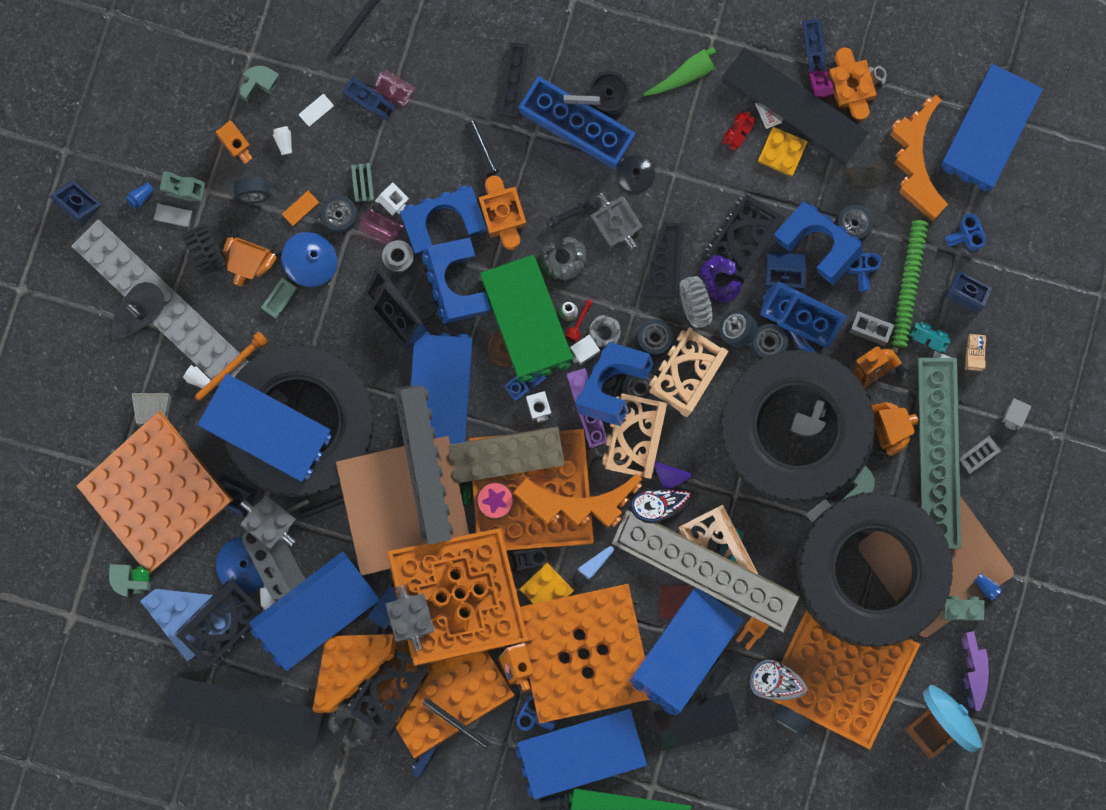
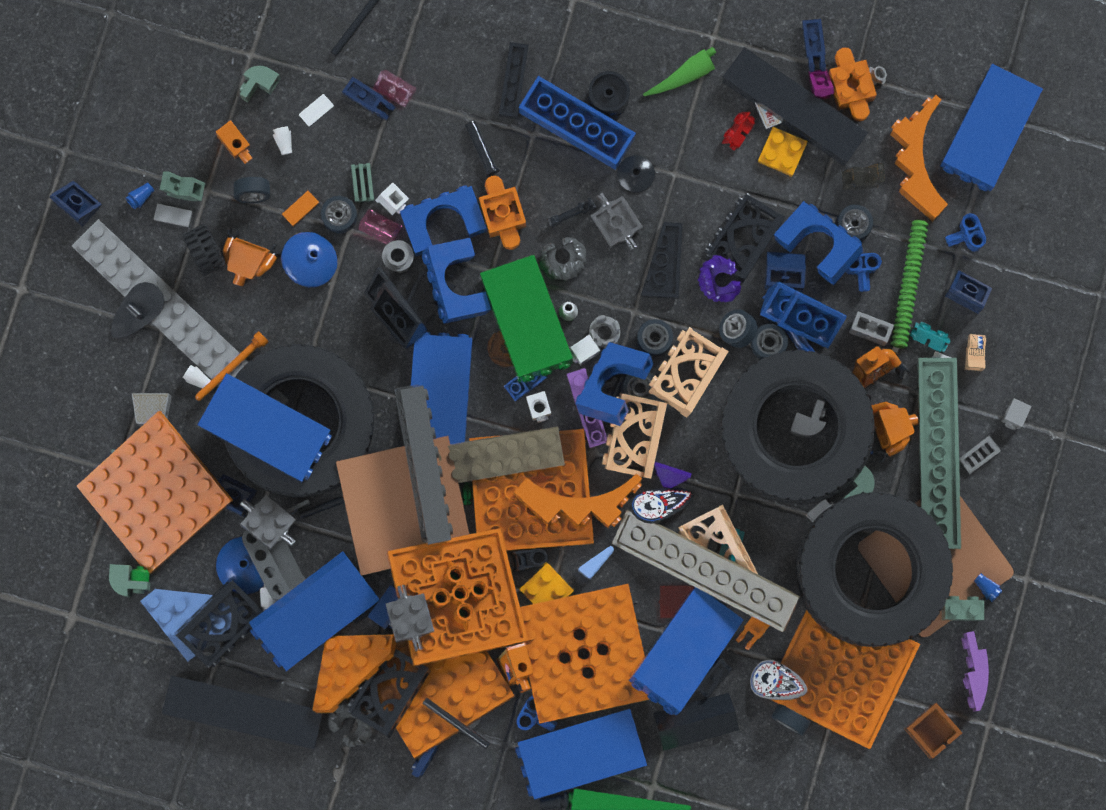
sand green tile [261,277,298,319] -> none
tile [476,482,514,520] -> none
light grey piece [564,95,600,105] -> none
red hinge [564,300,593,343] -> none
light grey gear [679,276,713,328] -> none
medium azure dish [923,685,982,753] -> none

